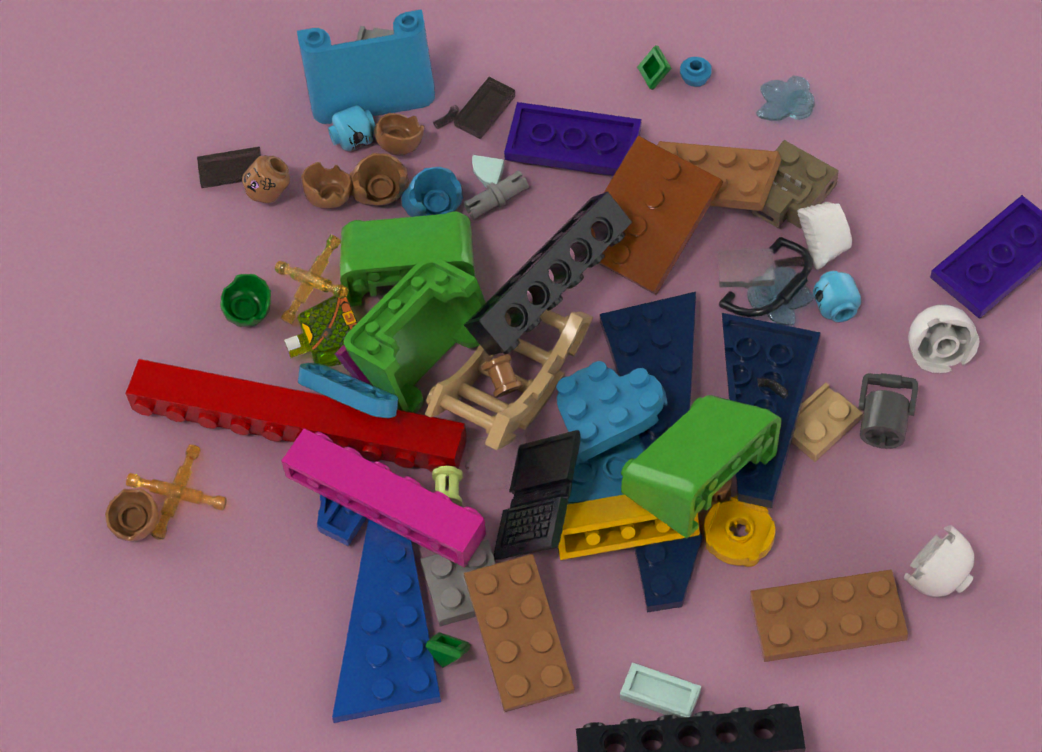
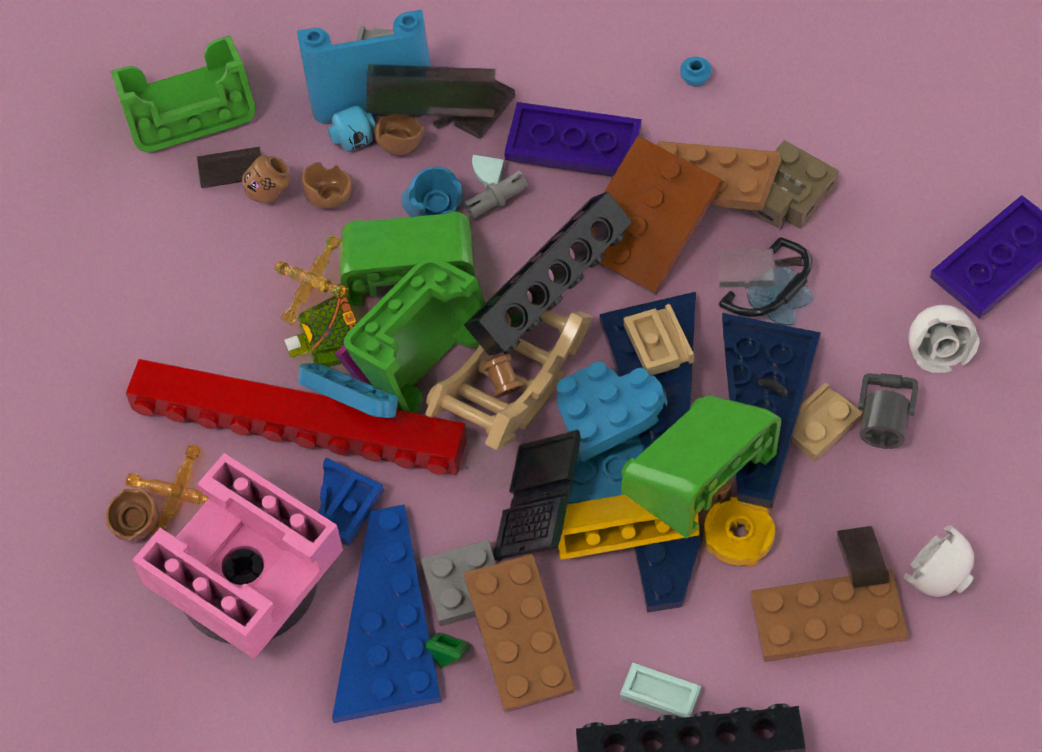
green hair [220,274,271,327] -> none
dark pink brick [281,429,486,568] -> none
medium nougat hair [349,153,409,206] -> none
yellowish green bush [432,466,463,506] -> none
green slope [637,45,672,90] -> none
clear light blue plate [756,75,815,121] -> none
white hair [797,202,852,270] -> none
medium azure head [813,271,862,322] -> none
none -> bright green windscreen [111,35,255,152]
none -> bright pink piece [132,453,343,660]
none -> clear smoke brick [366,64,495,120]
none -> tan plate [624,304,694,375]
none -> clear smoke tile [837,526,889,588]

